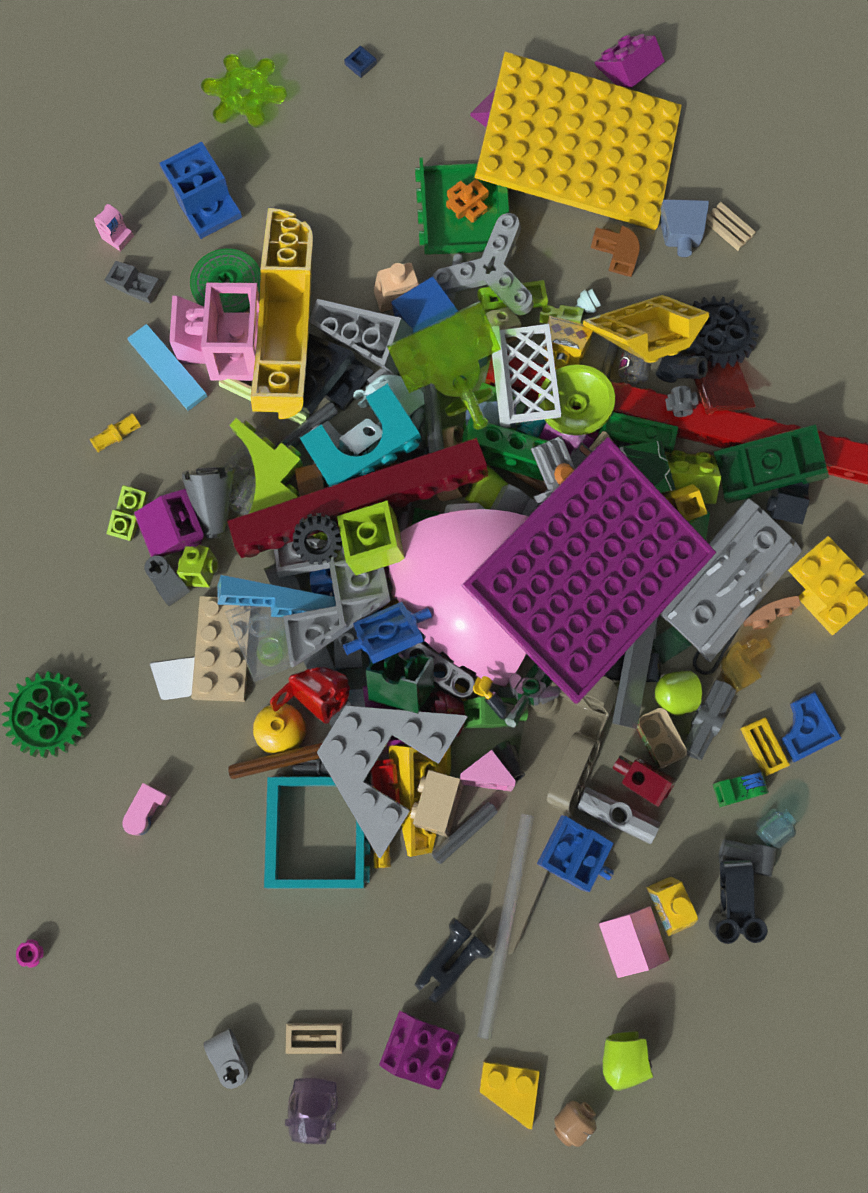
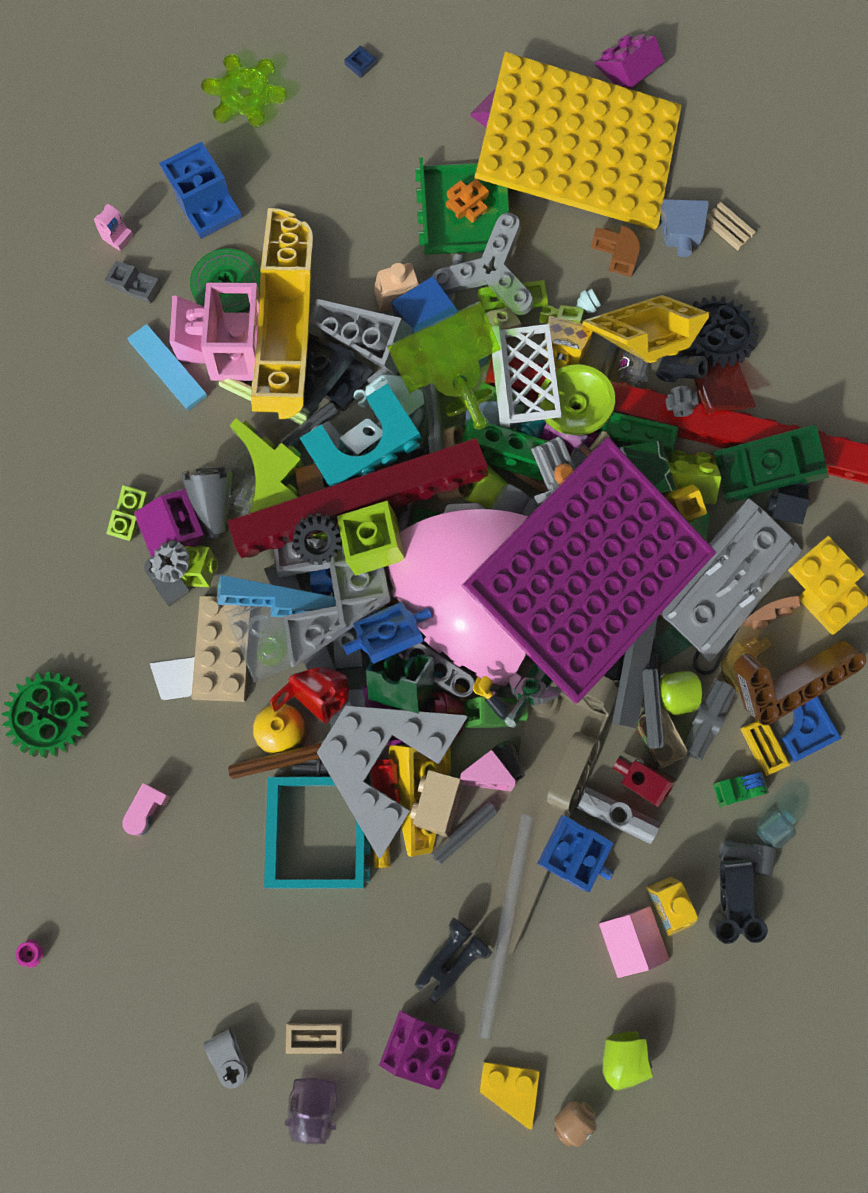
yellow pin [89,413,141,453] -> none
none -> light grey gear [150,540,189,582]
none -> dark grey axle [642,669,664,749]
none -> reddish brown beam [734,640,866,726]

